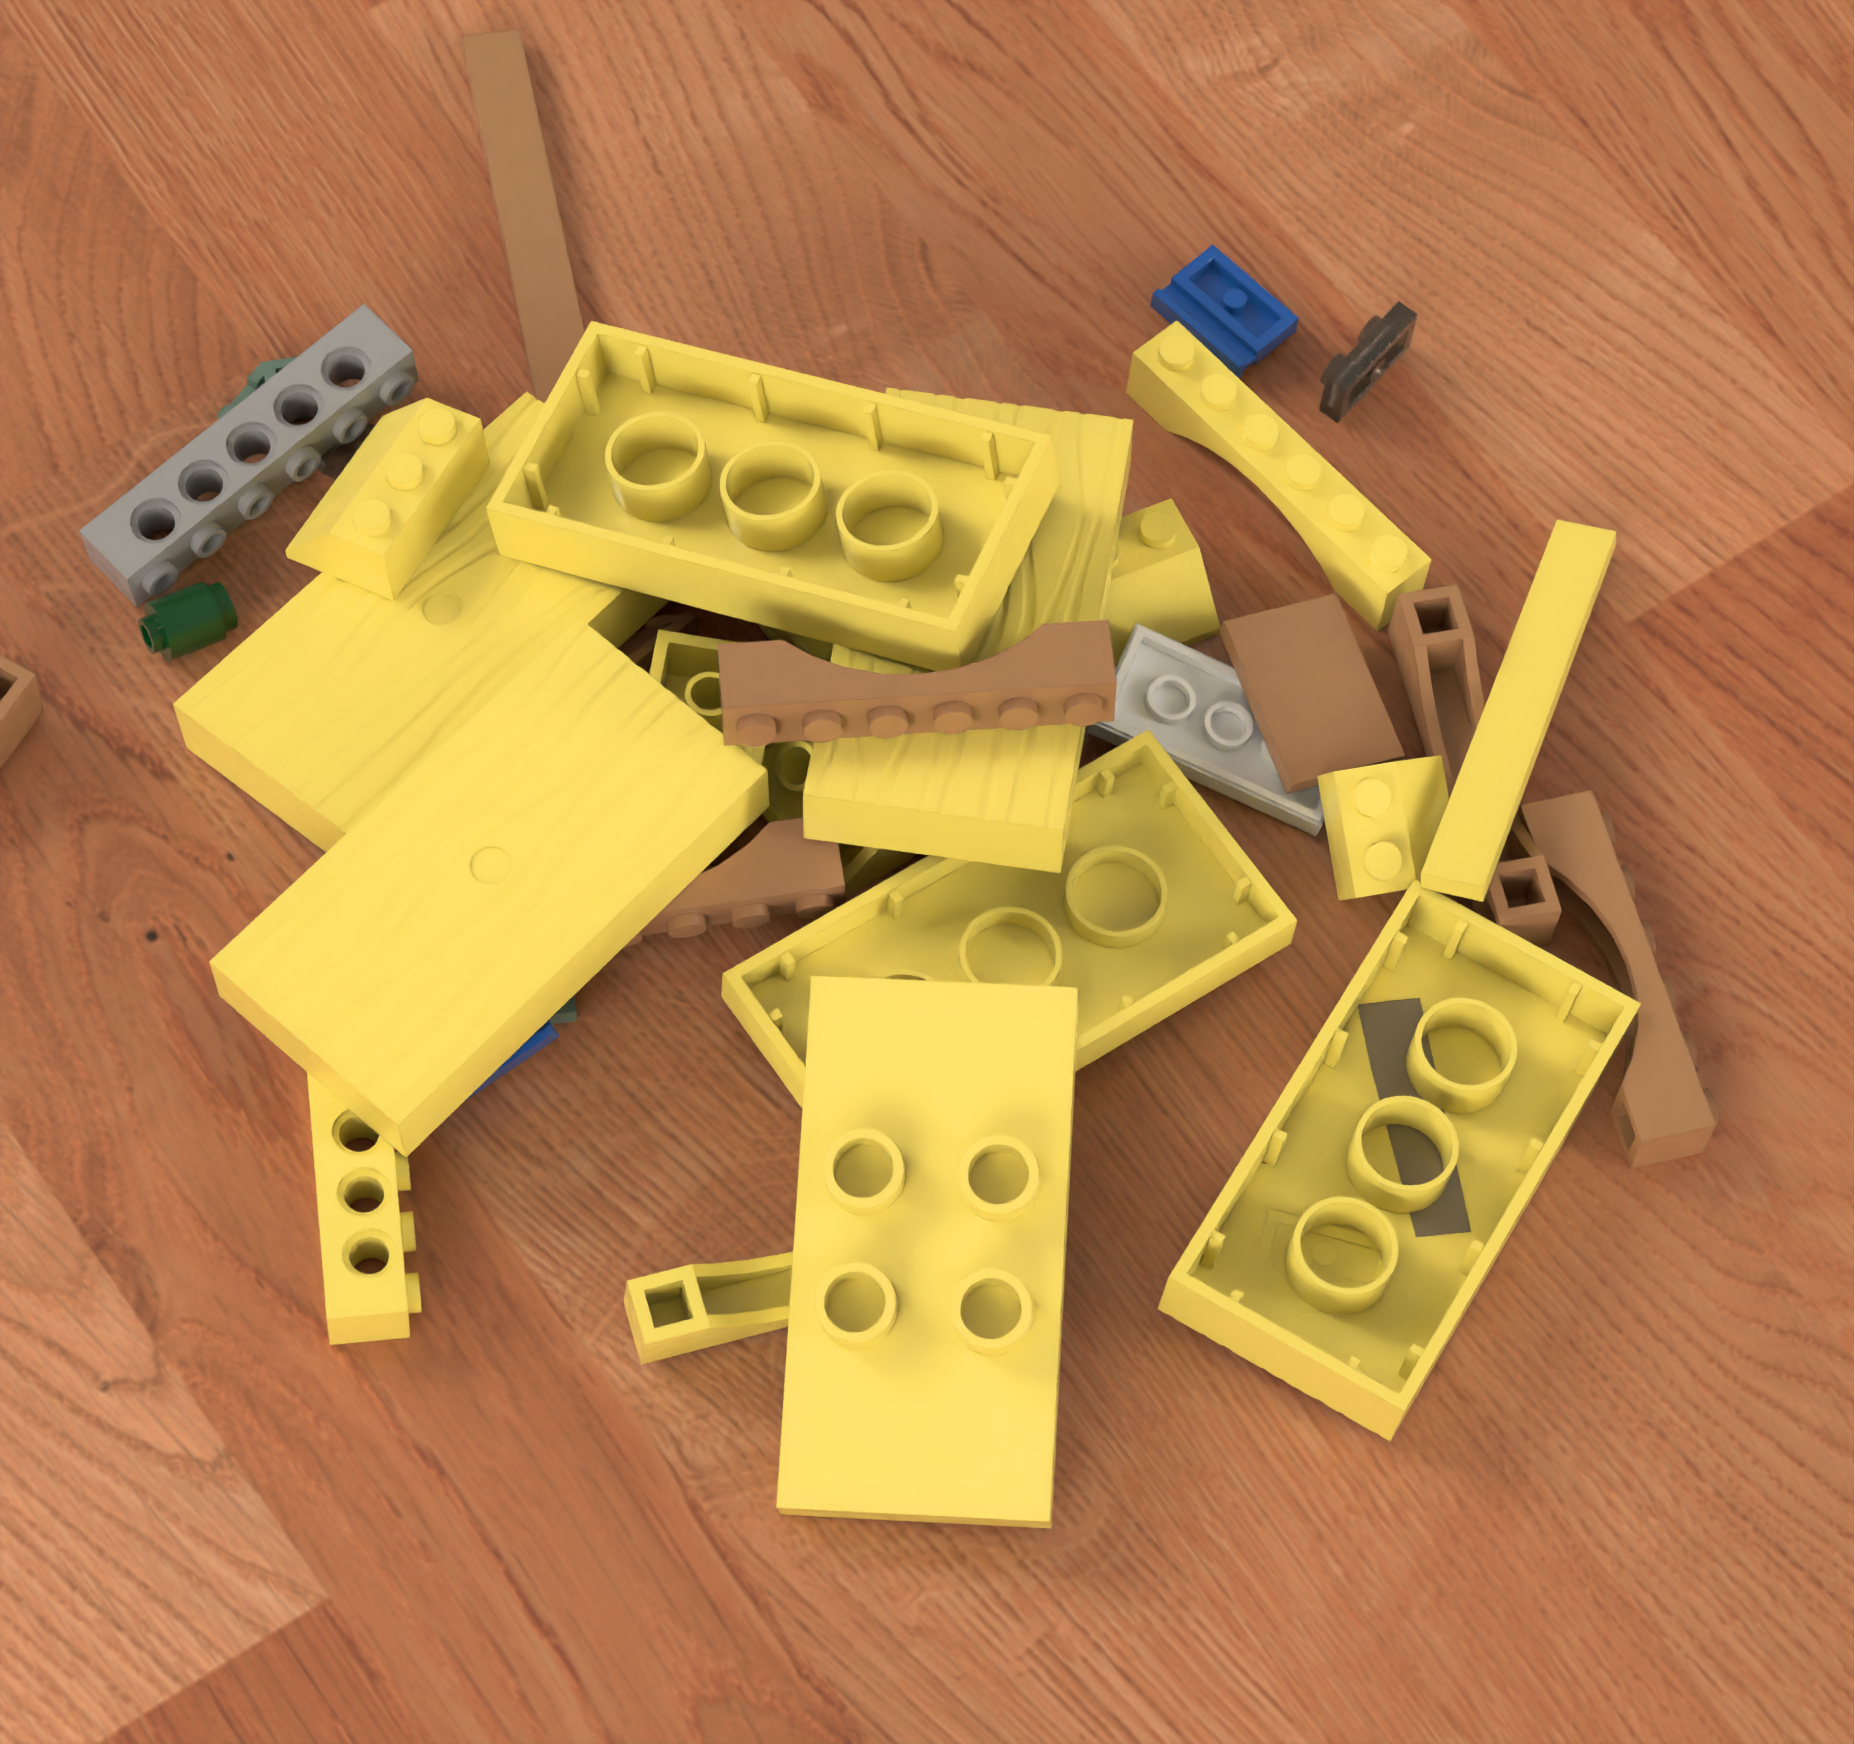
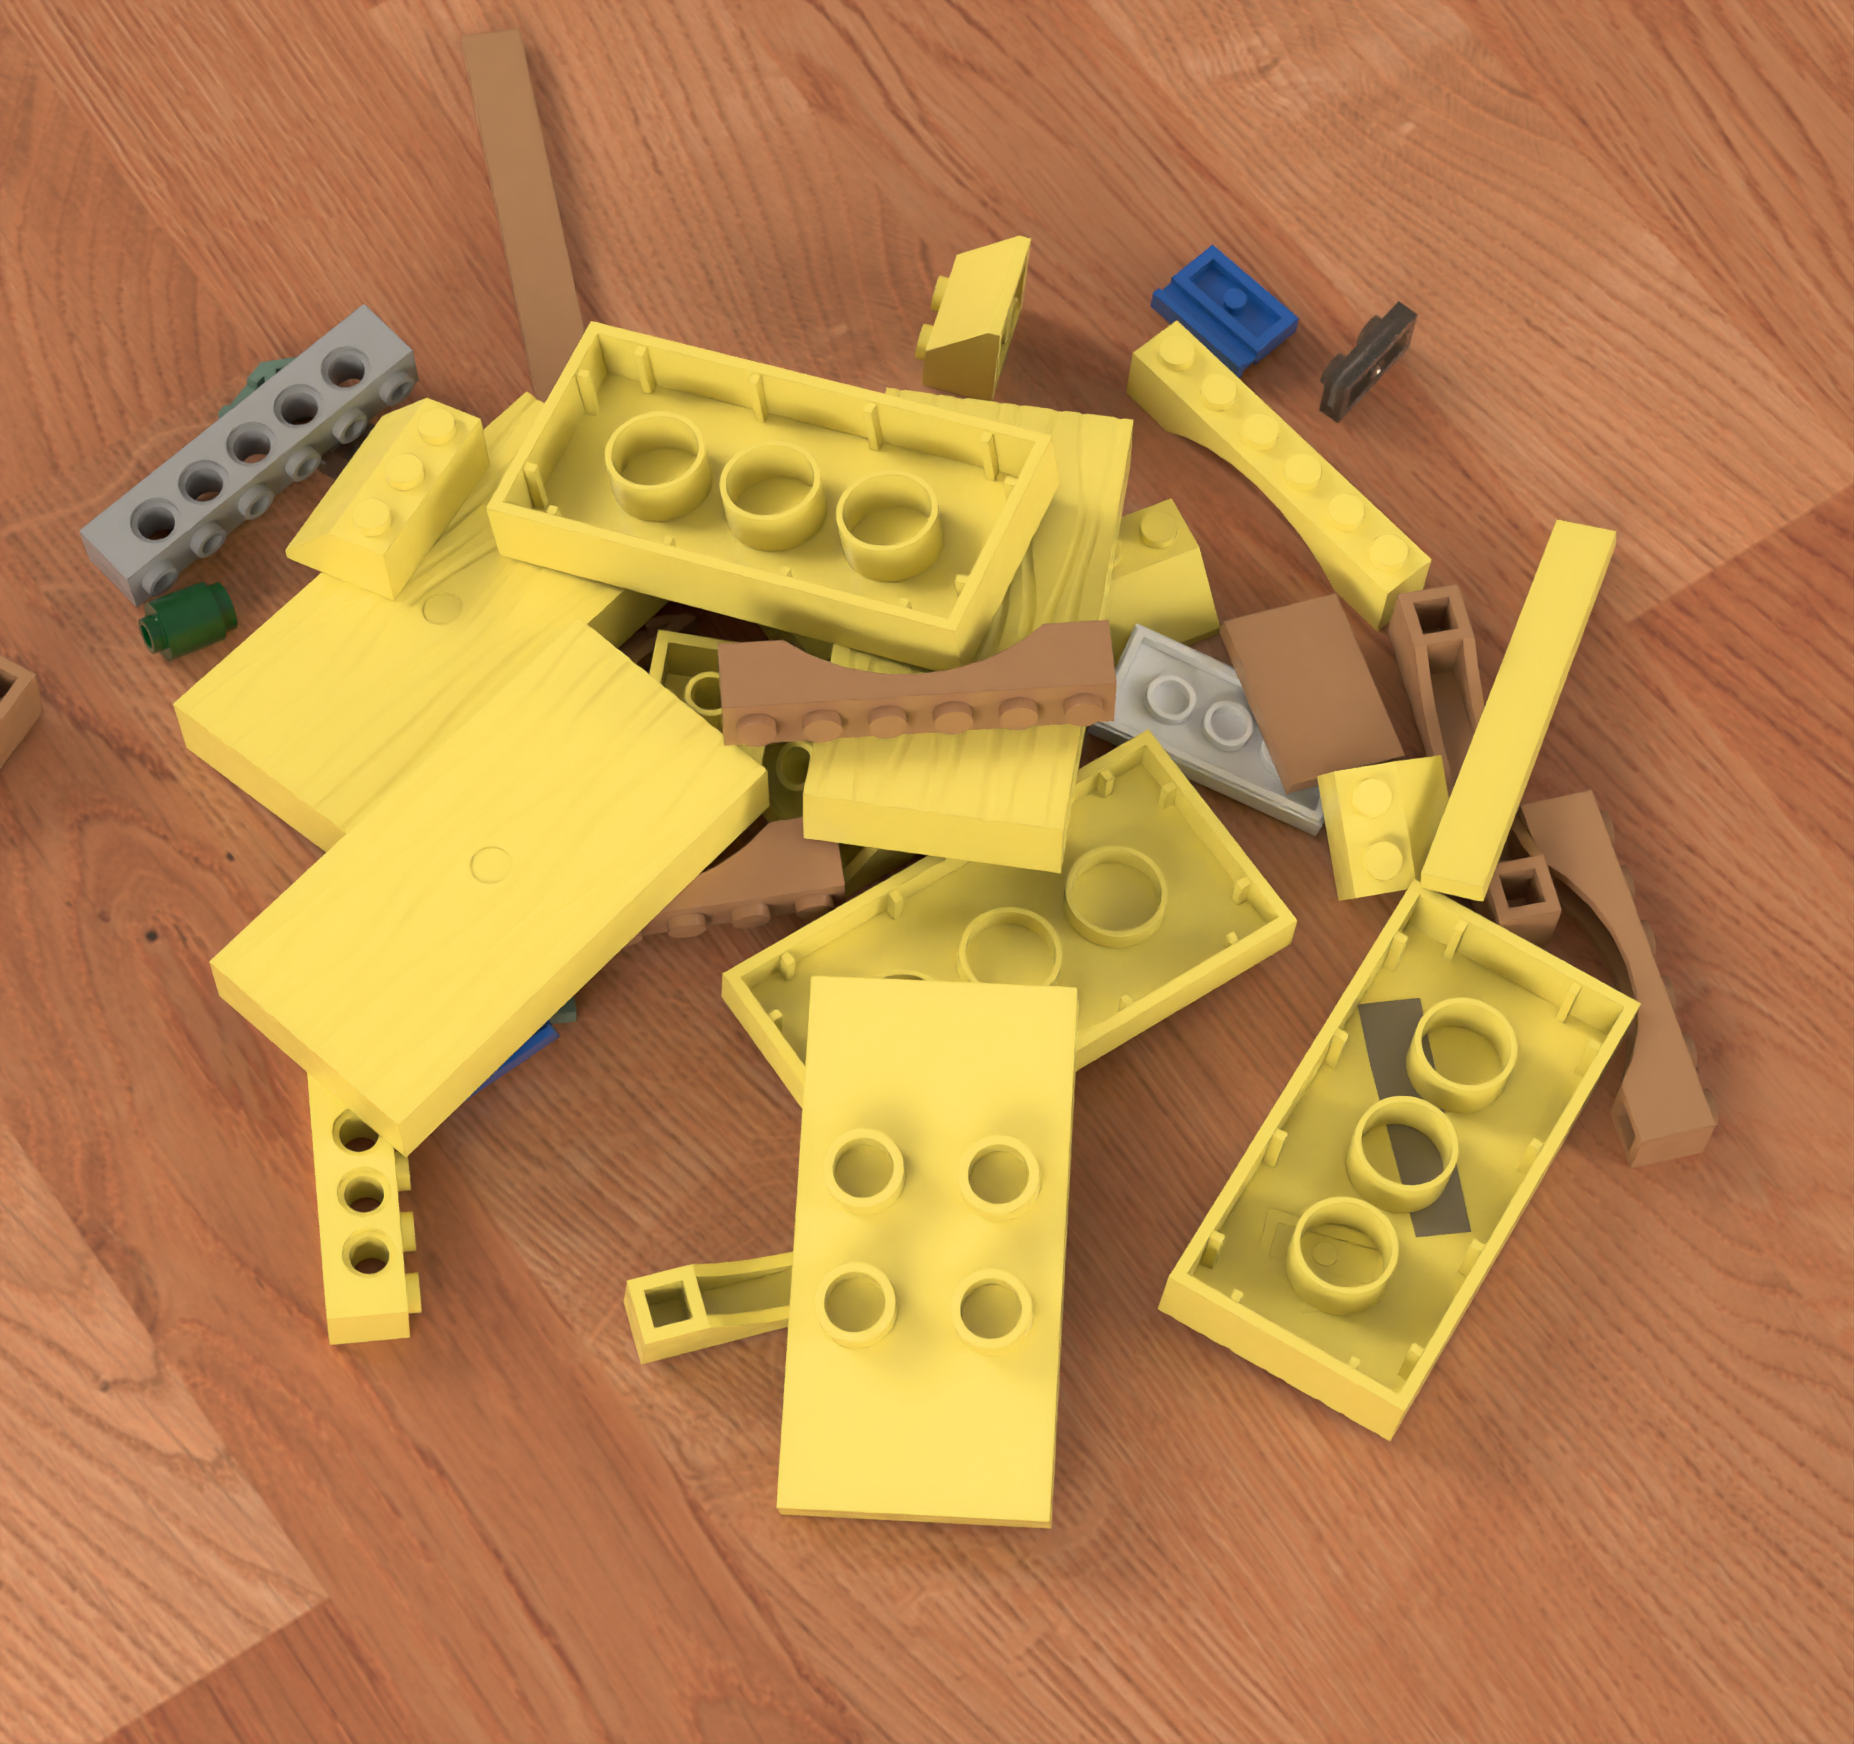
none -> light yellow slope [915,236,1031,401]

